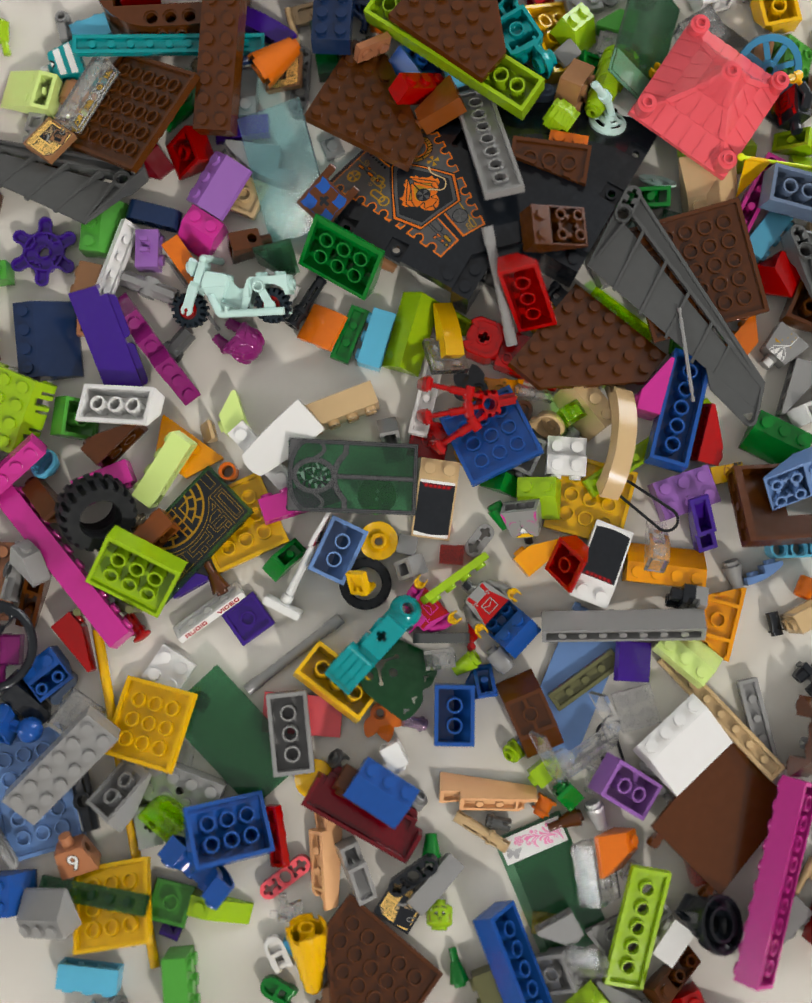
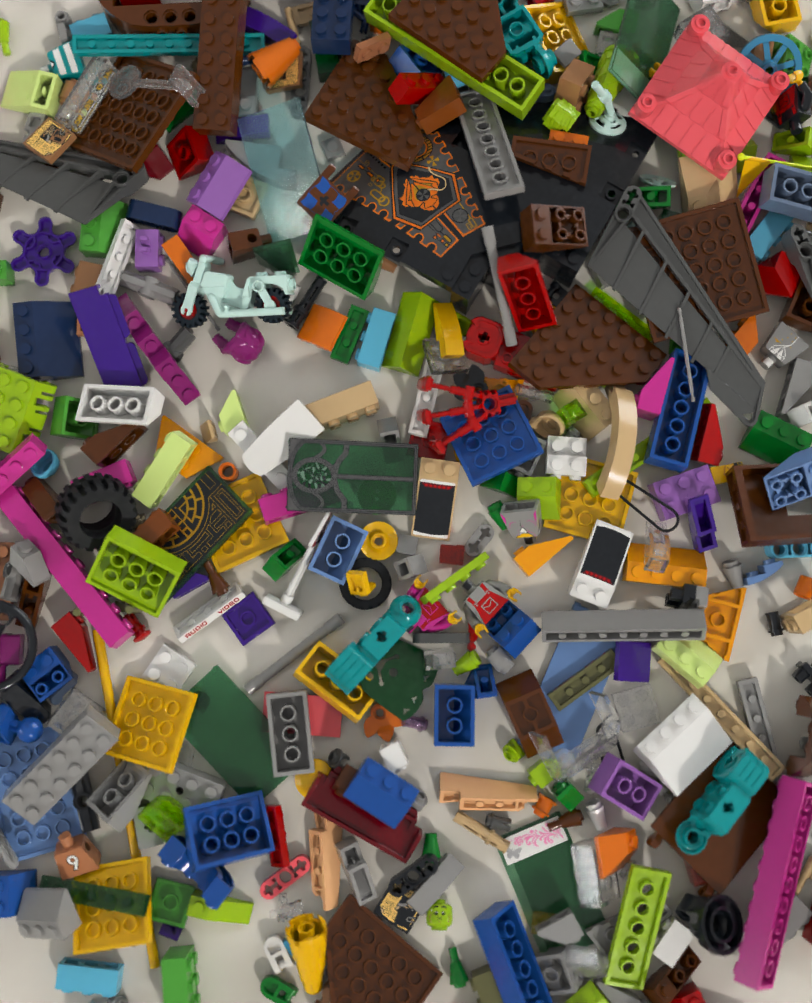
red slope [545,535,589,593] -> none
lime slope [550,2,596,59] -> none
none -> clear piece [109,64,206,107]
none -> teal brick [675,746,769,855]

